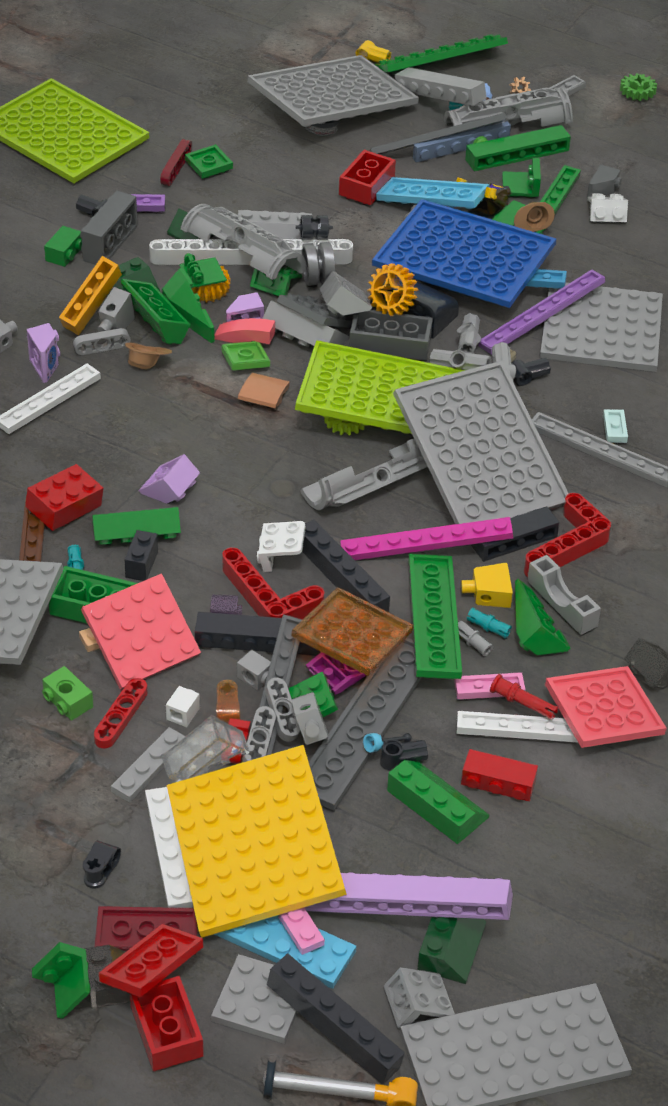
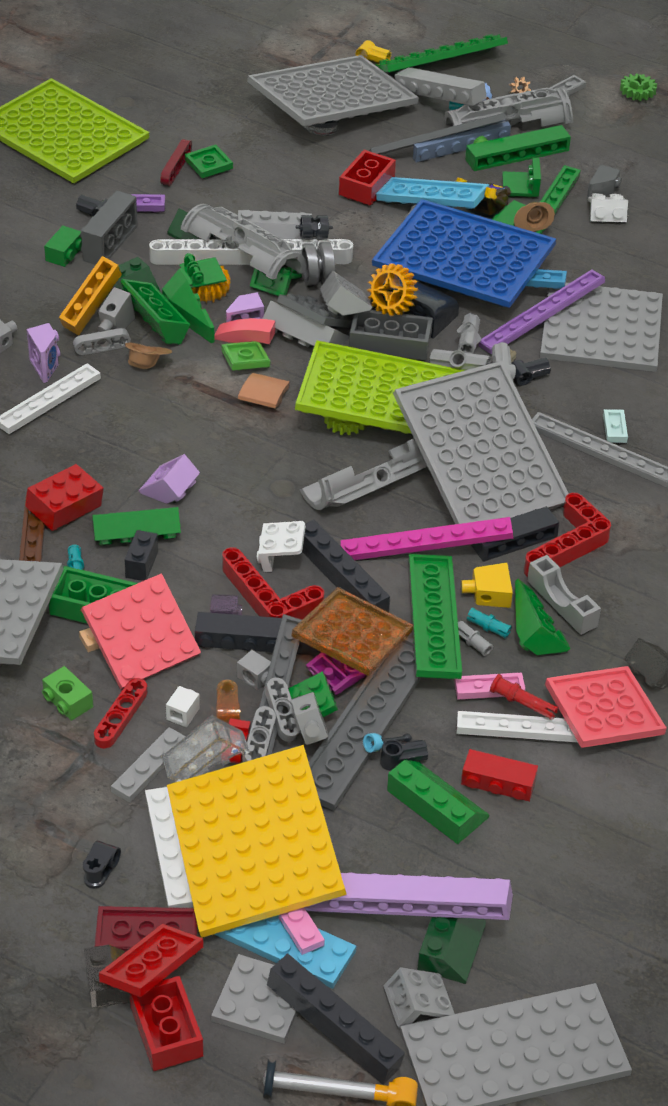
green bracket [32,942,90,1019] -> none

